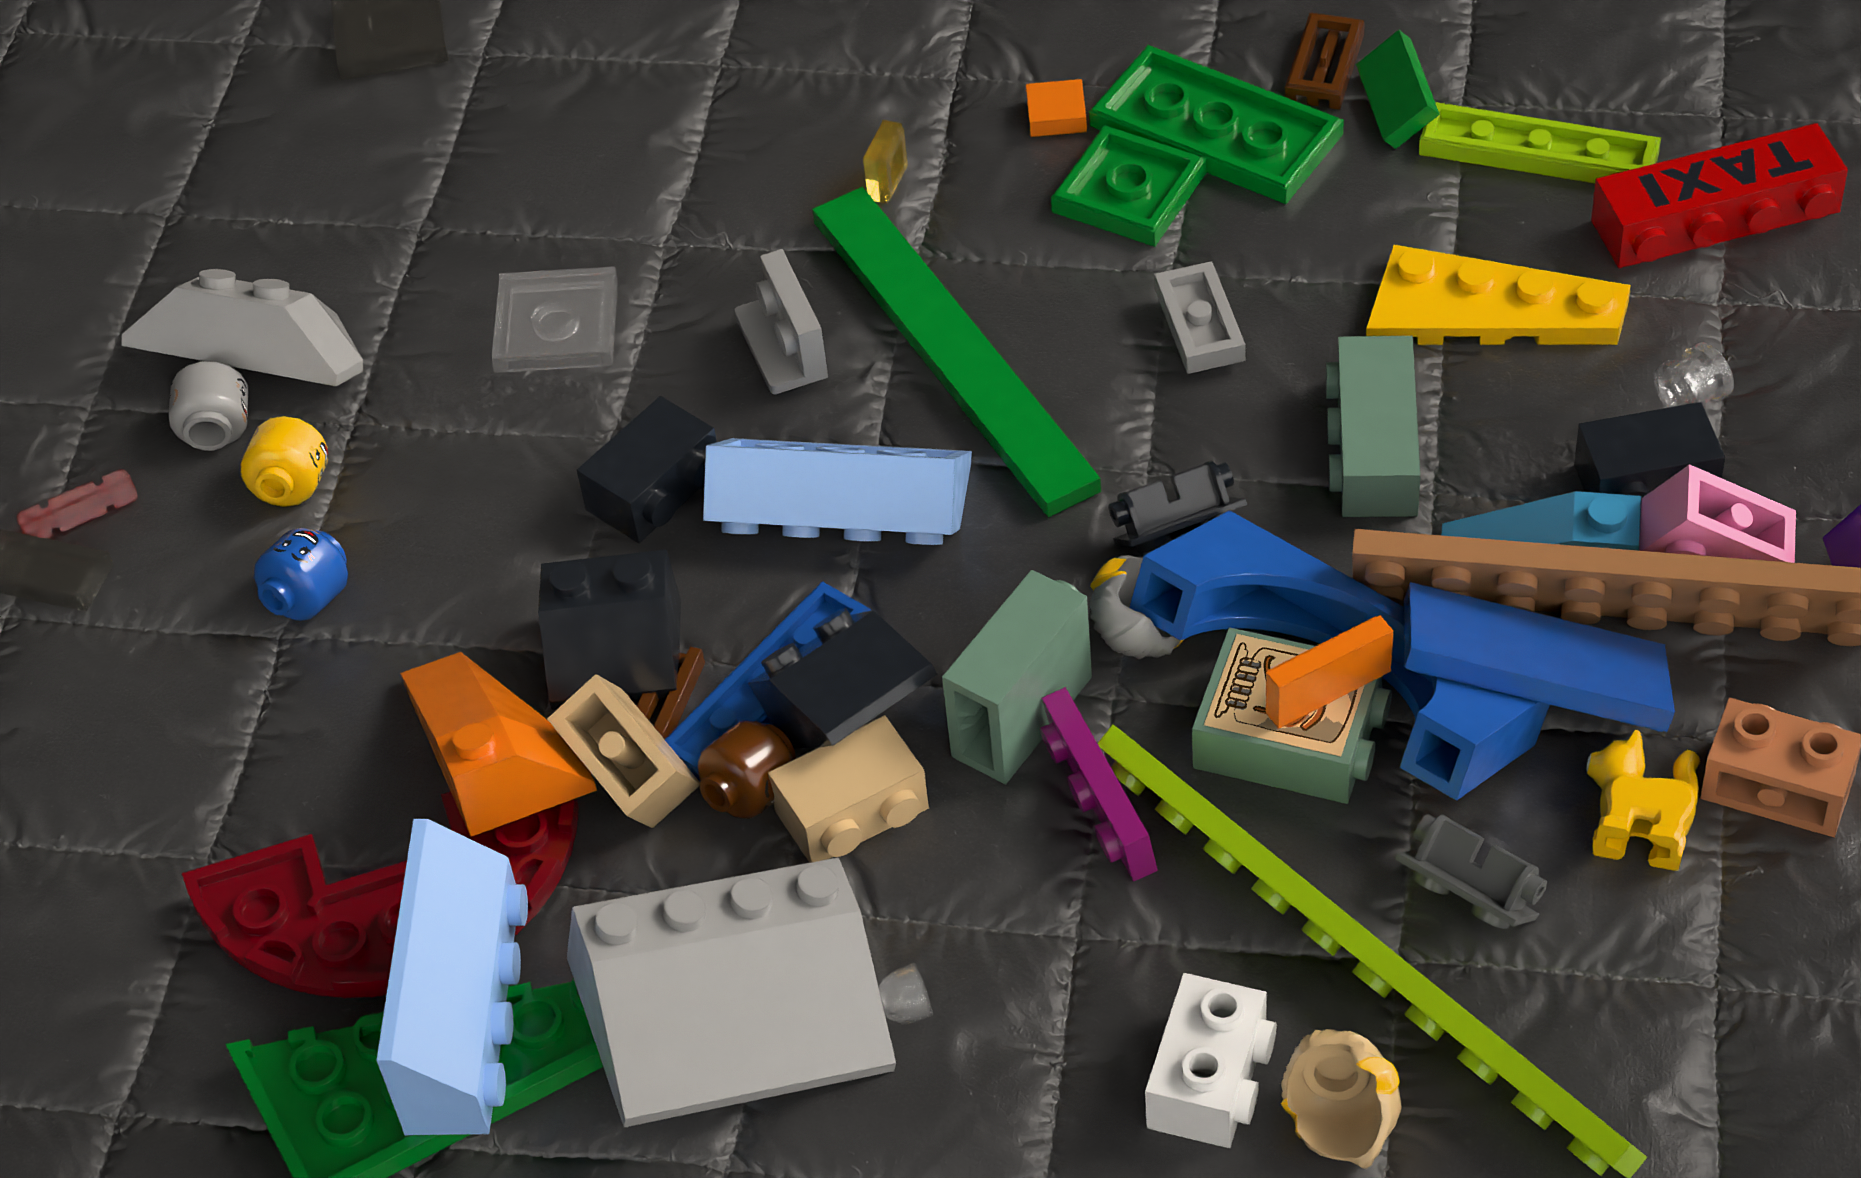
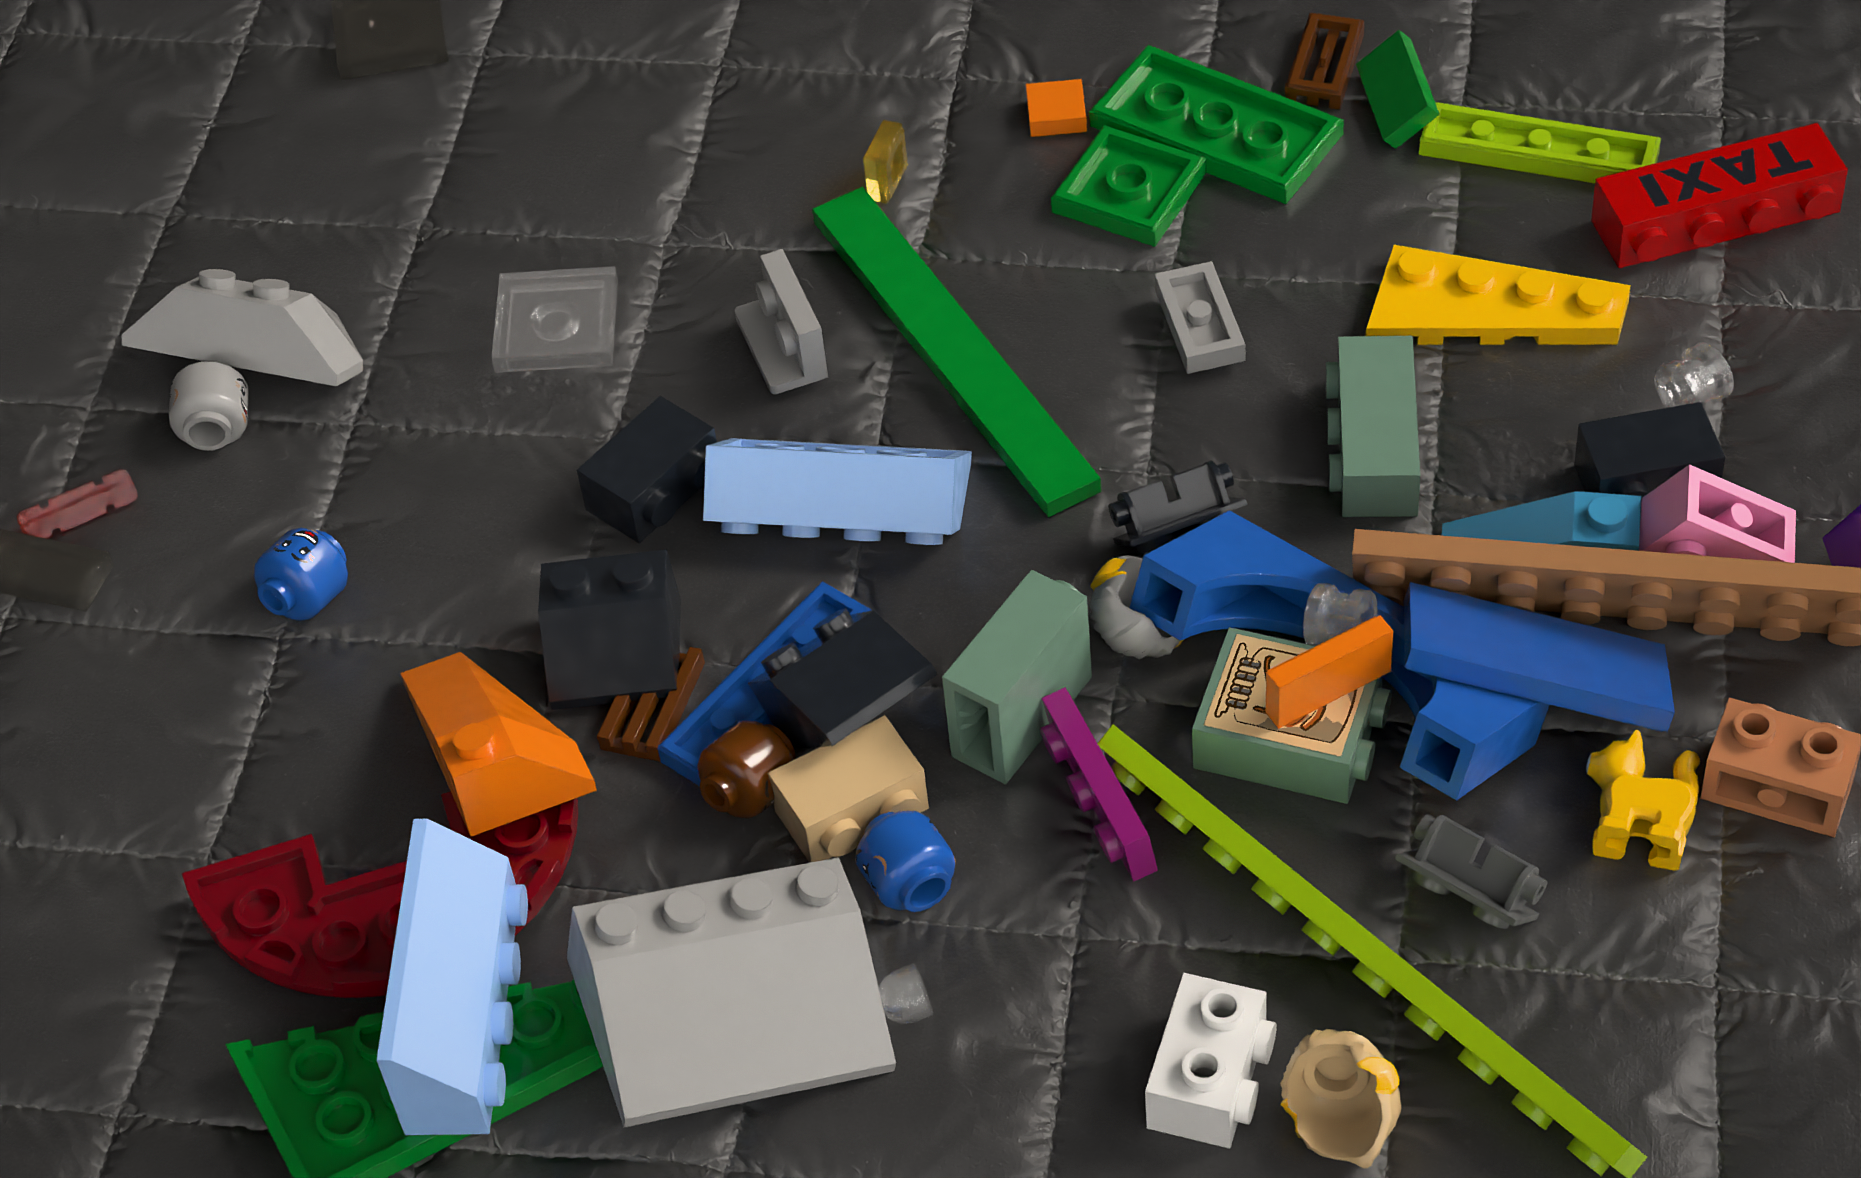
yellow head [241,416,328,507] -> none
tan brick [547,674,700,828] -> none
none -> blue head [855,811,956,912]
none -> clear wheel [1303,583,1378,646]

